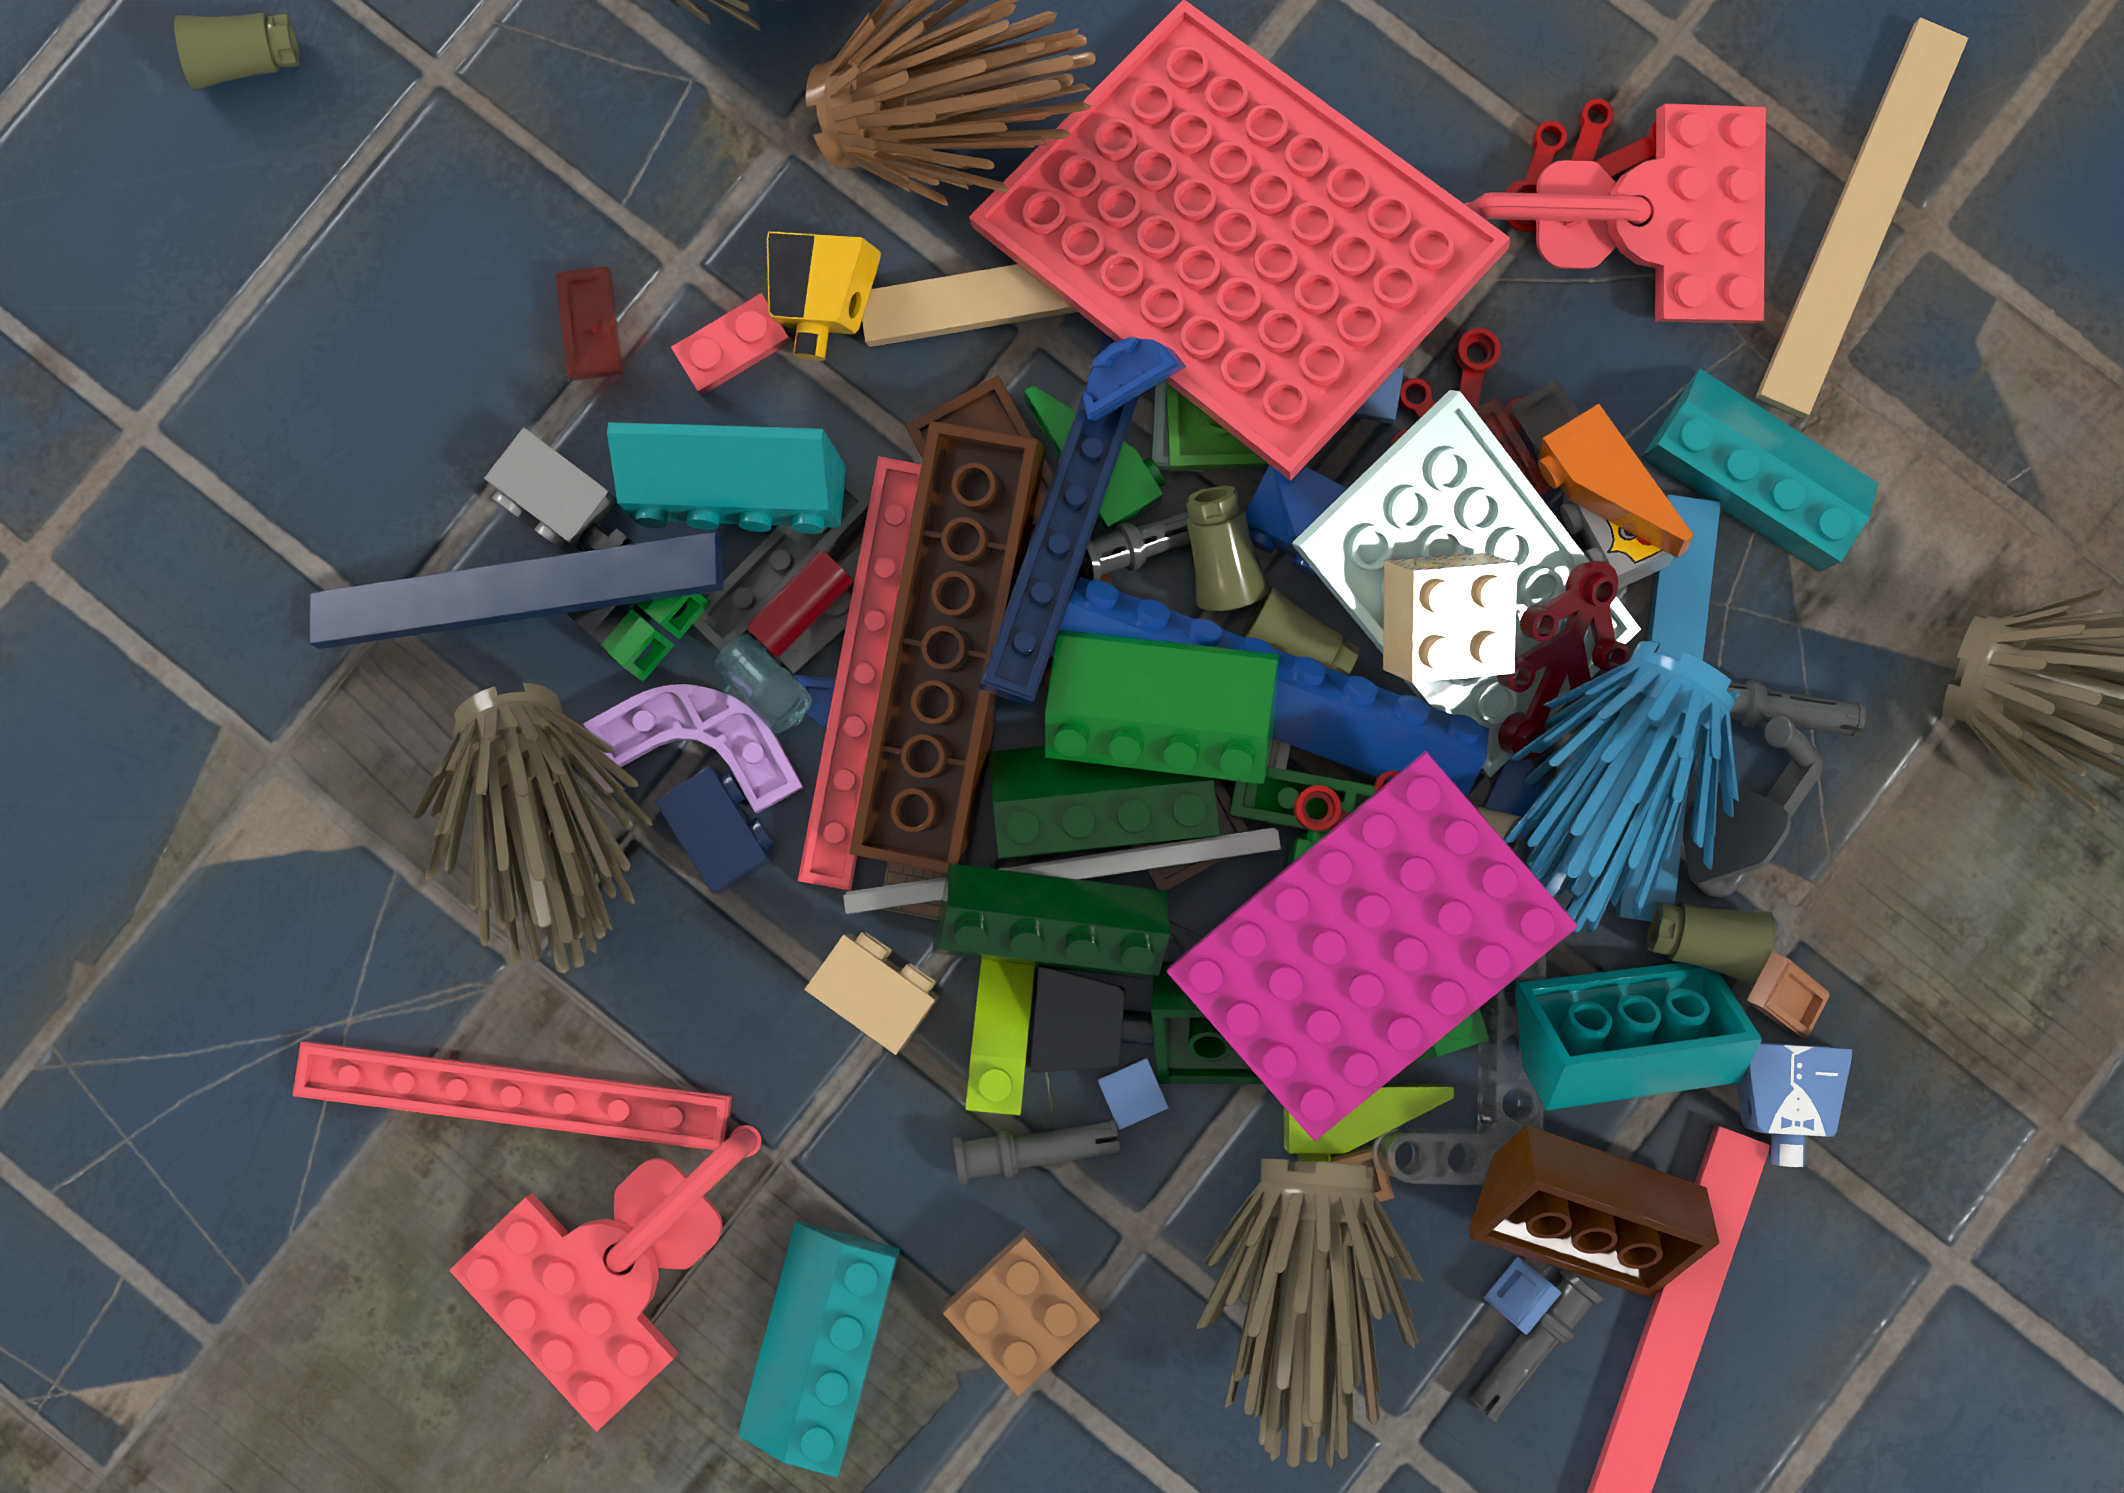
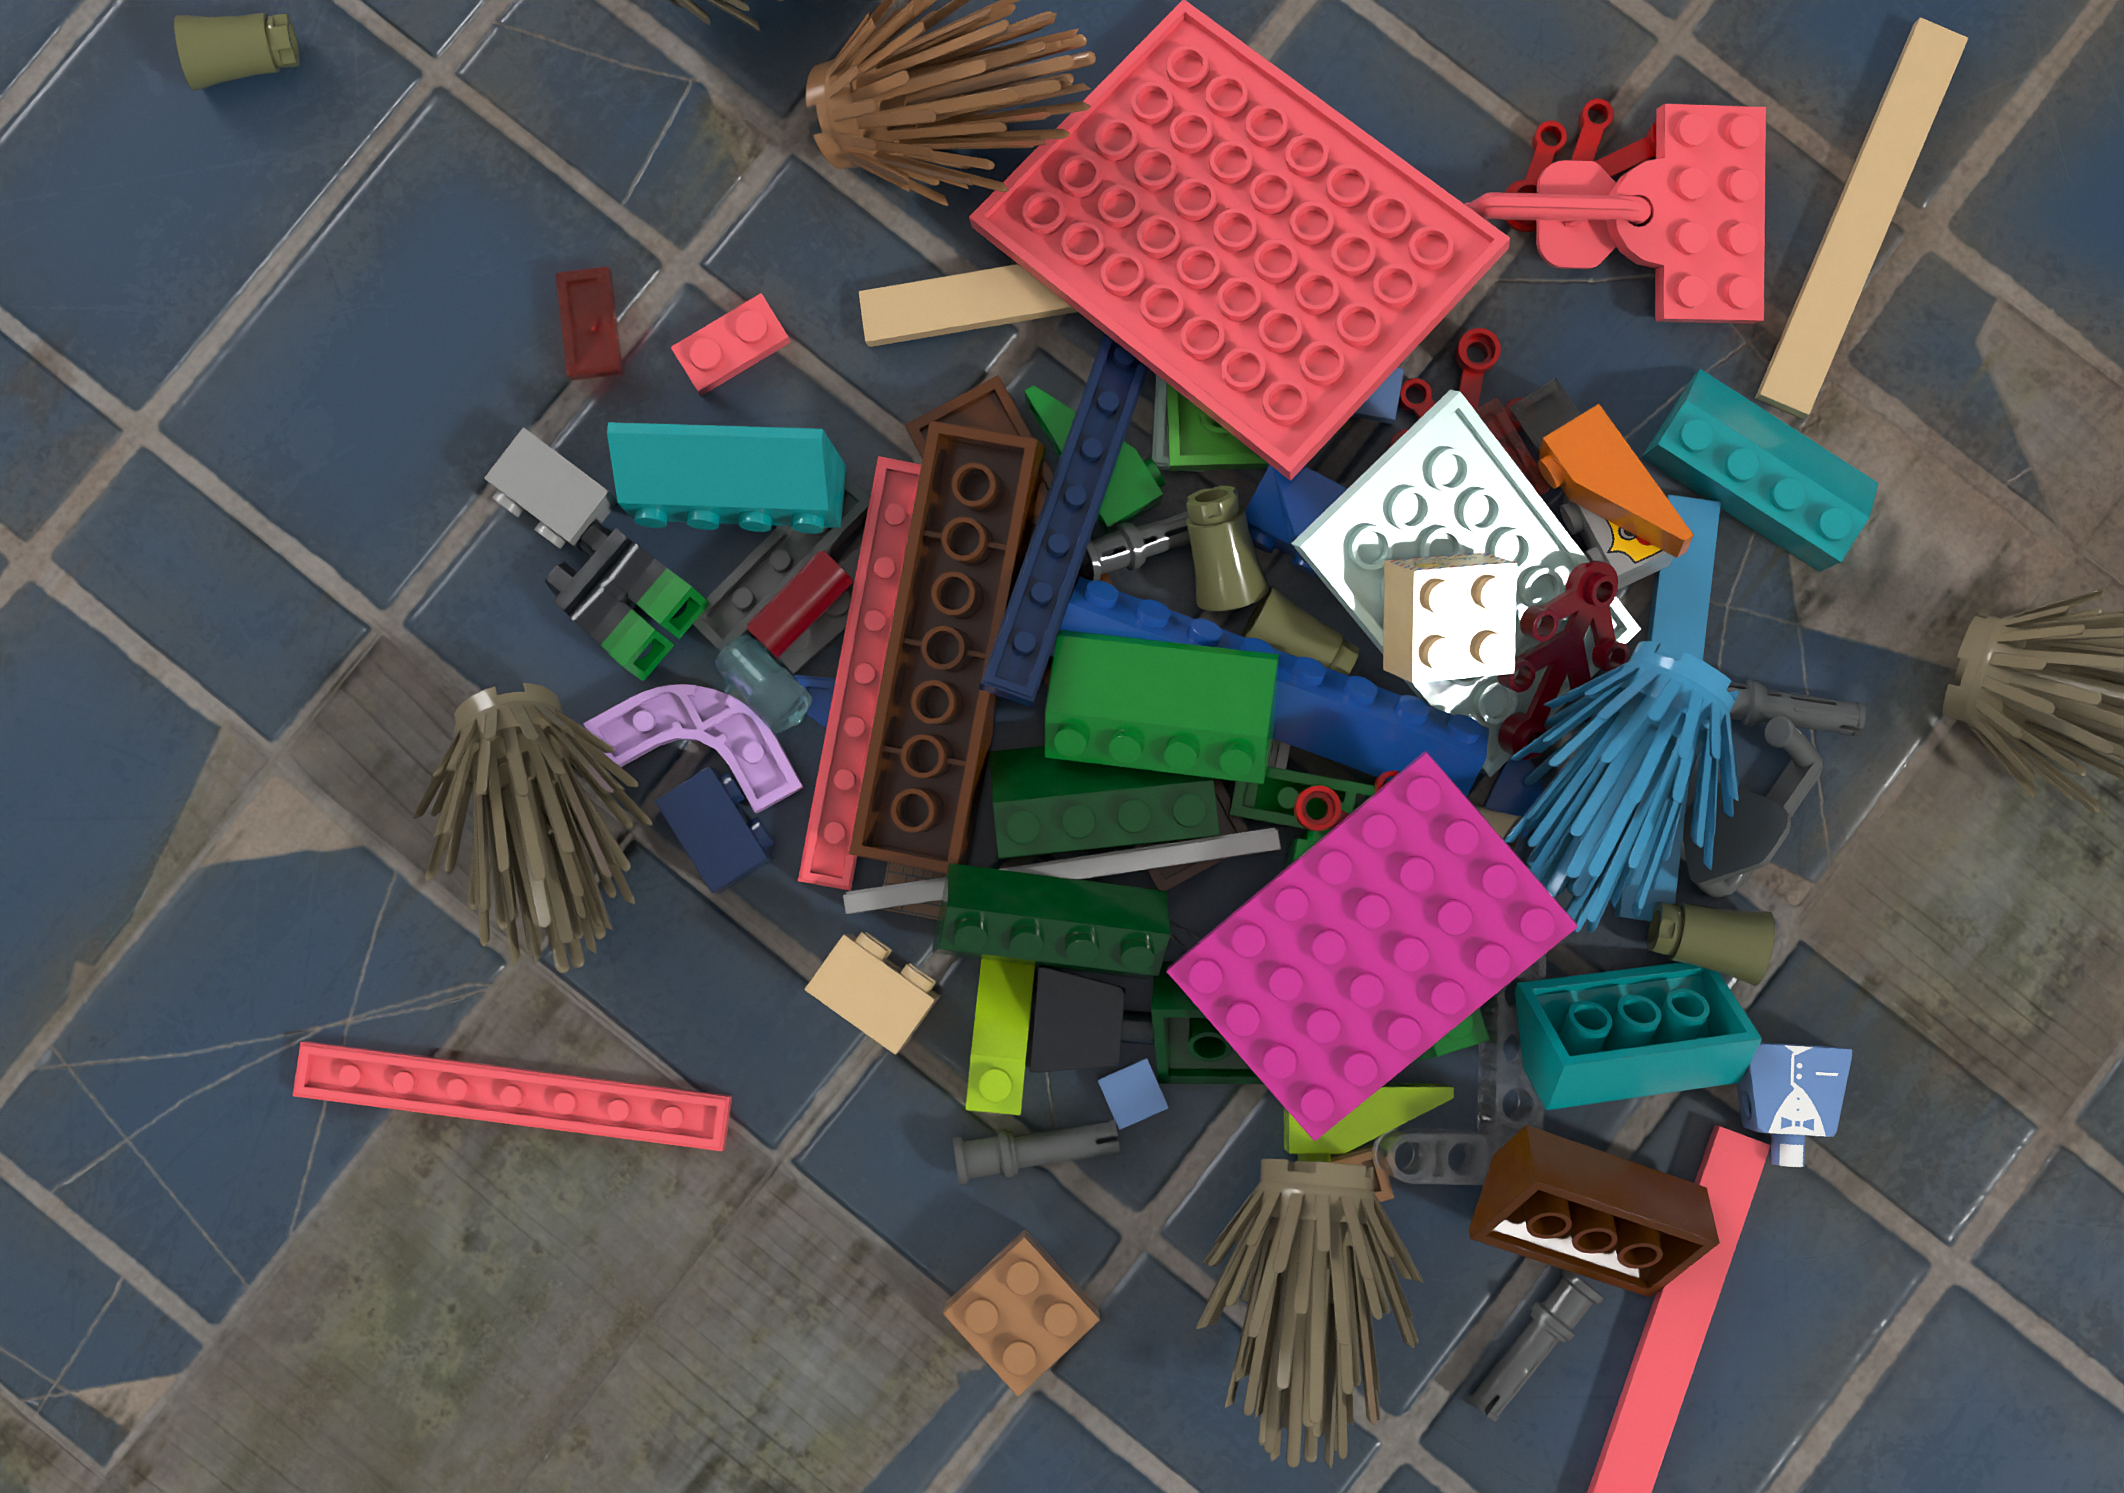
dark blue tile [309,532,723,649] -> none
coral plate [449,1125,762,1432] -> none
teal slope [738,1220,901,1477] -> none
yellow torso [767,232,881,361] -> none
blue tile [1083,337,1186,421] -> none
medium blue tile [1483,1257,1561,1335] -> none
nougat tile [1747,952,1830,1040] -> none

